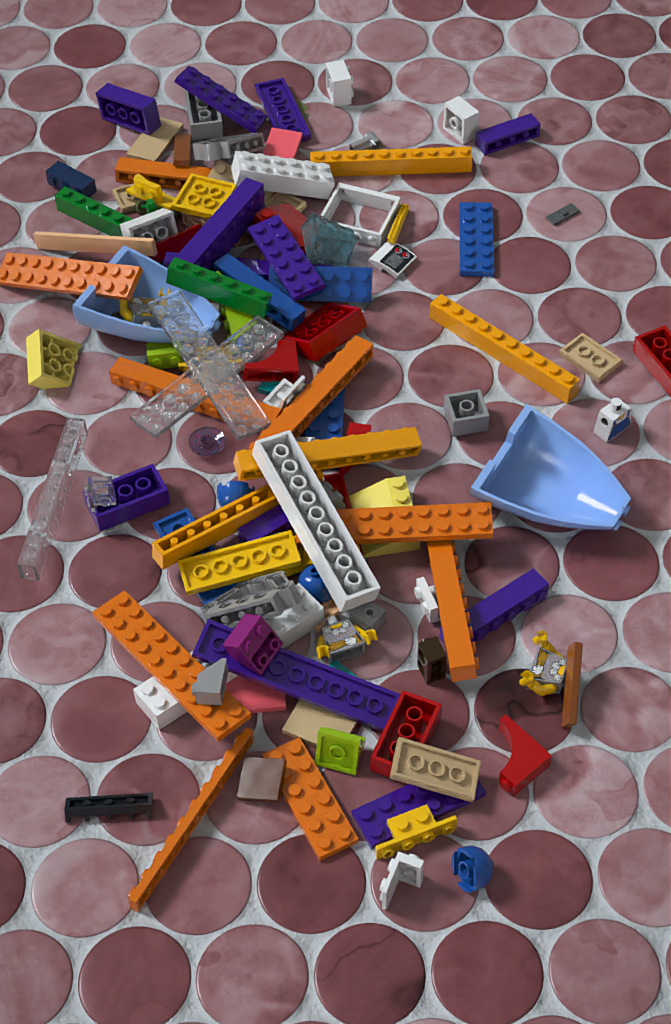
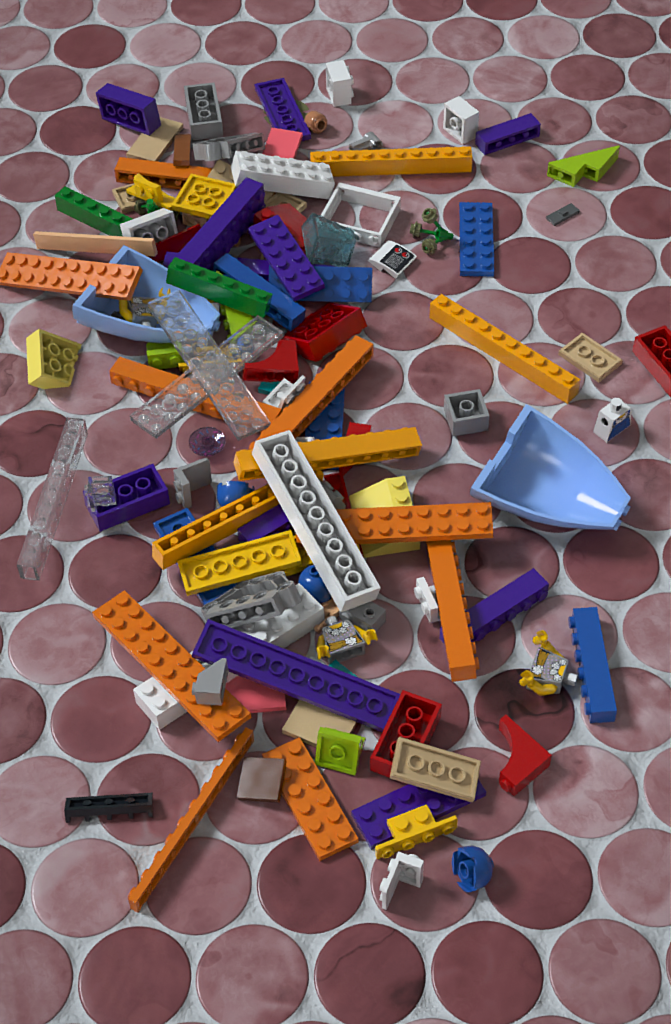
dark blue brick [45,161,97,198] -> none
dark purple plate [174,65,268,133] -> none
magenta slope [222,614,283,675] -> none
yellow axle [387,203,409,244] -> none
dark brown brick [417,636,447,684] -> none
dark orange tile [561,642,583,728] -> none
none -> light grey bracket [173,458,212,509]
none -> nougat head [304,111,327,134]
none -> olive plant [410,208,454,255]
none -> lime slope [547,145,620,187]
none -> blue brick [568,607,617,723]

